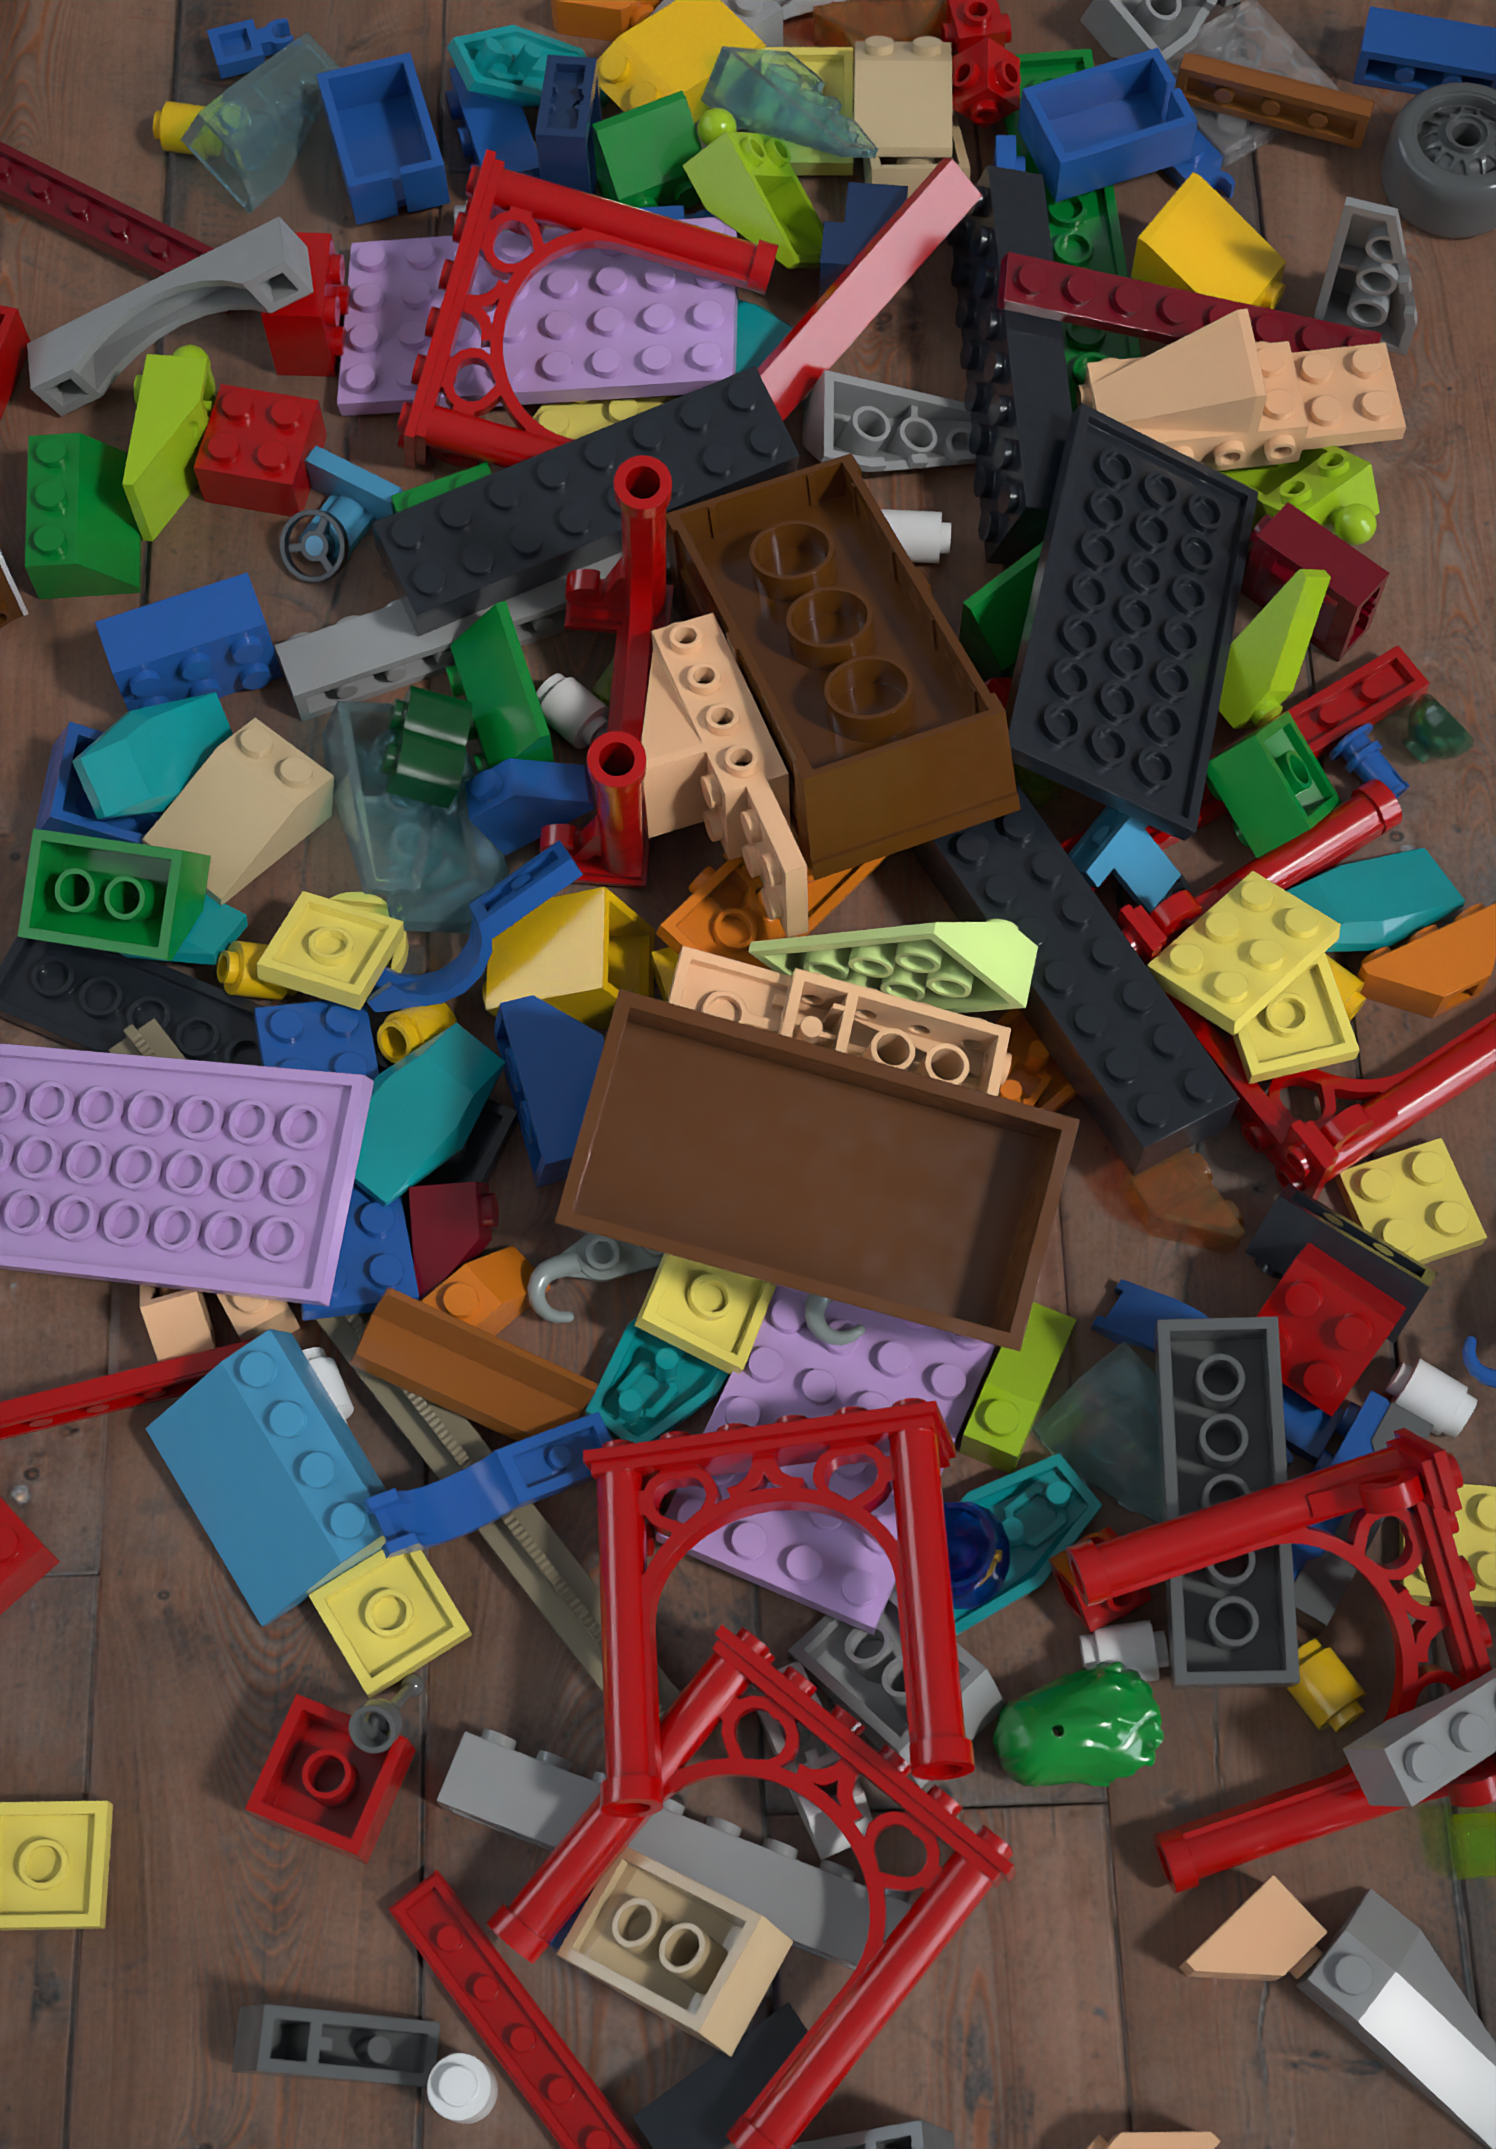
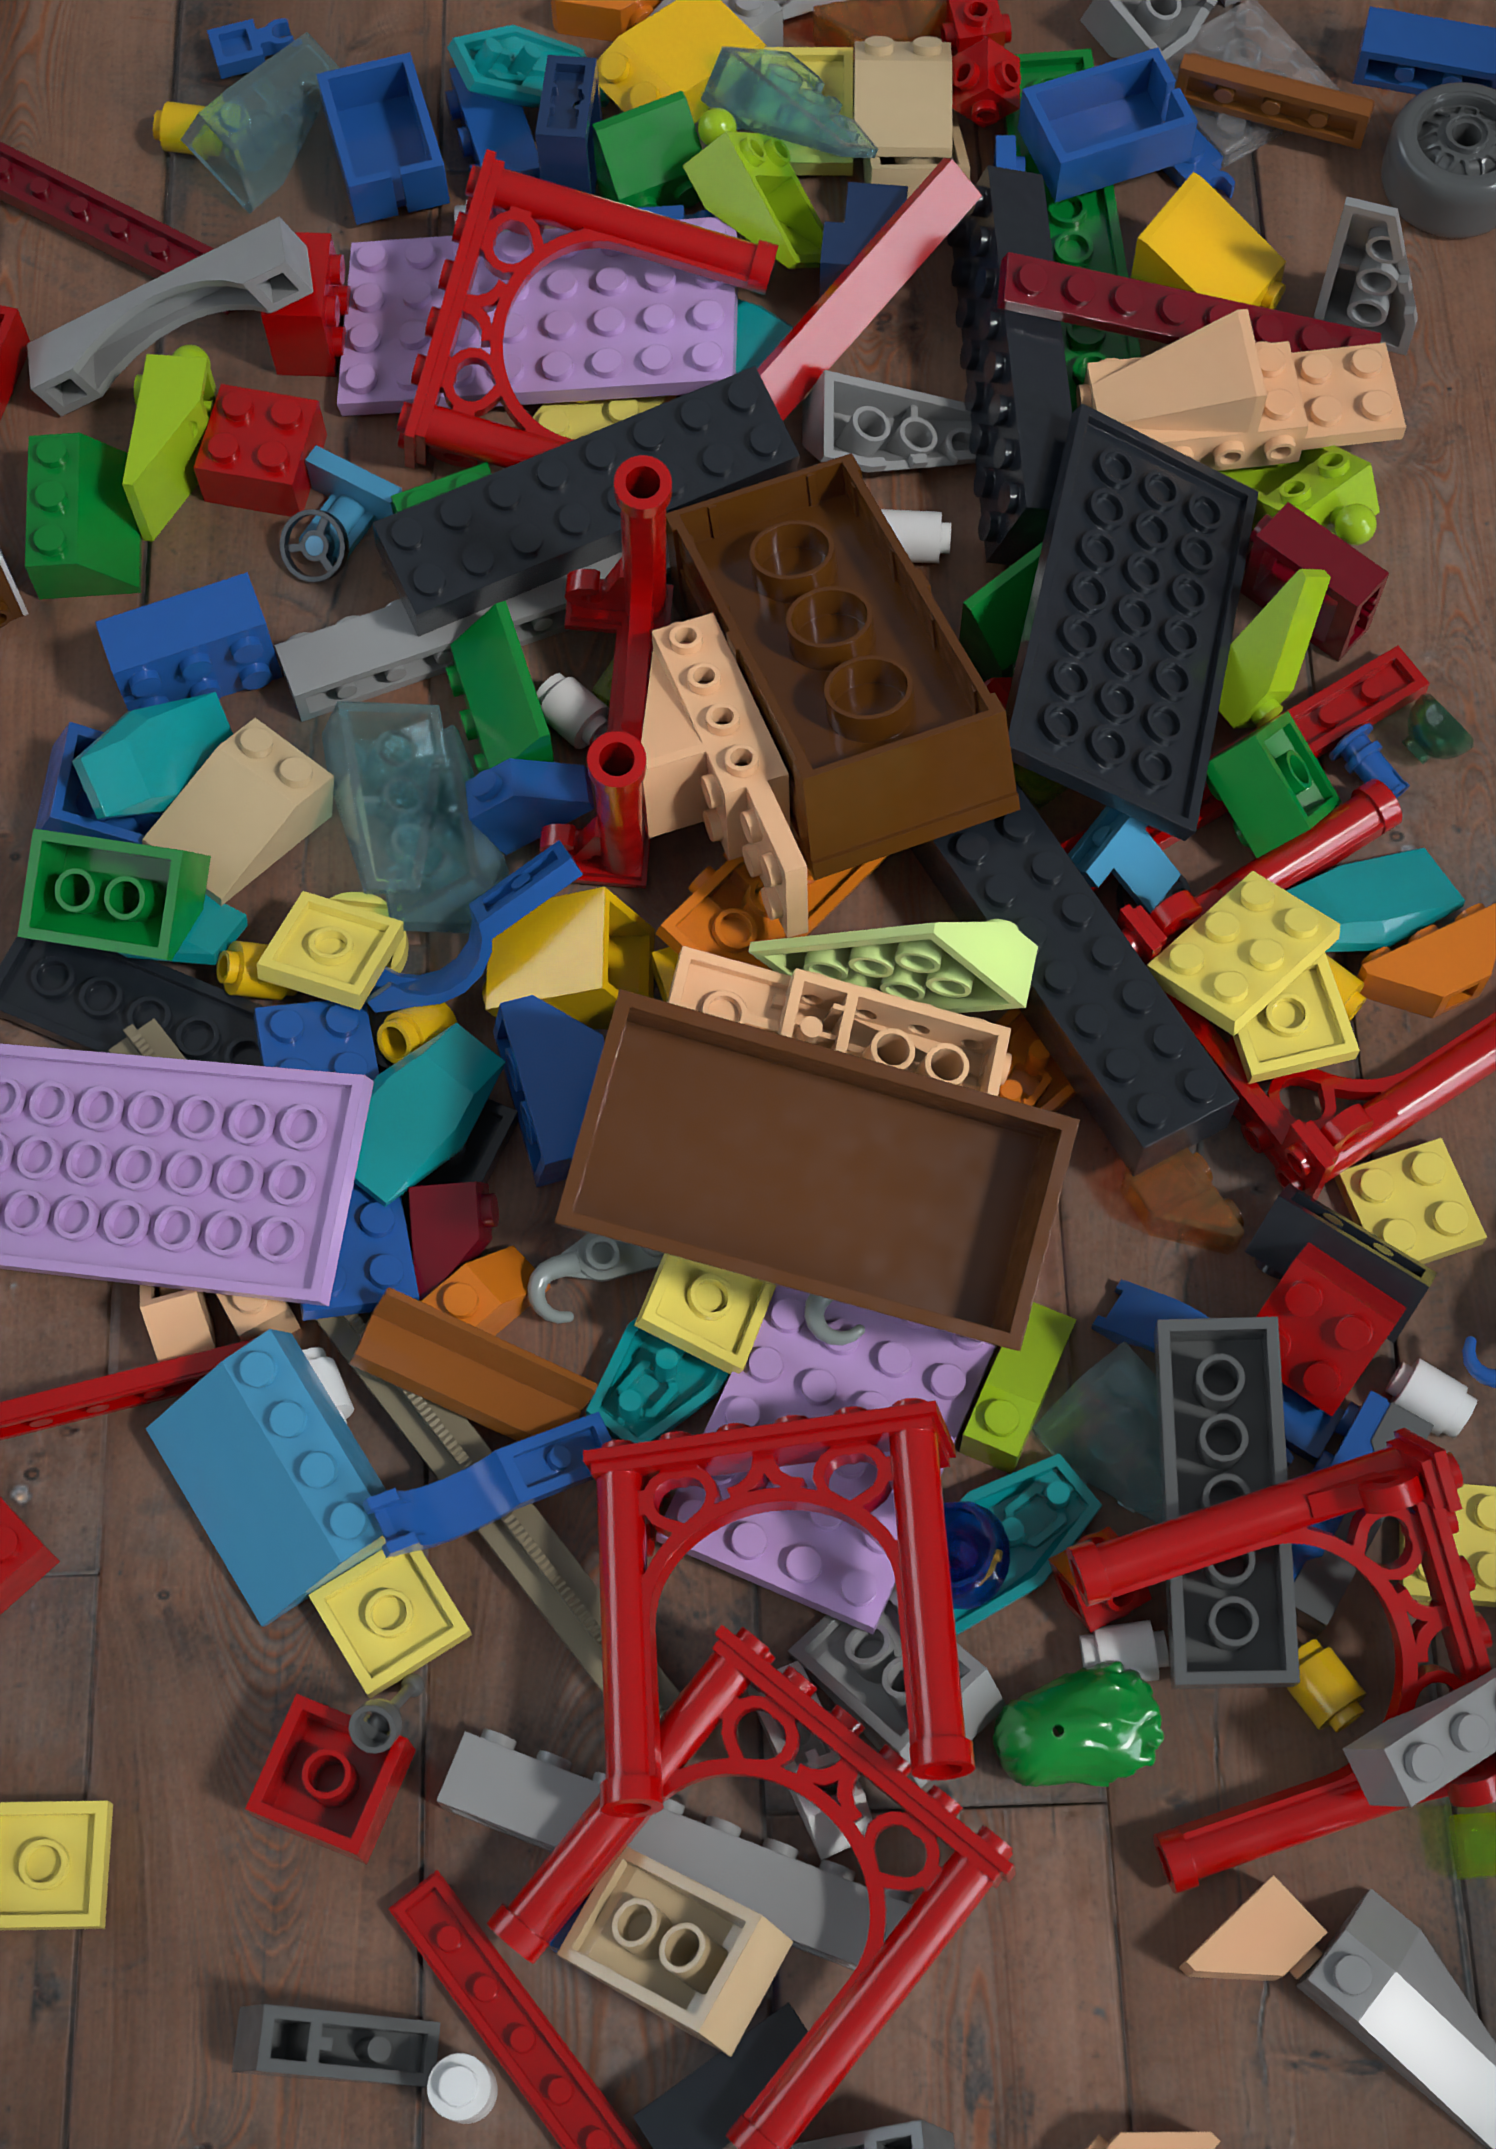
dark green brick [380,685,472,809] -> none

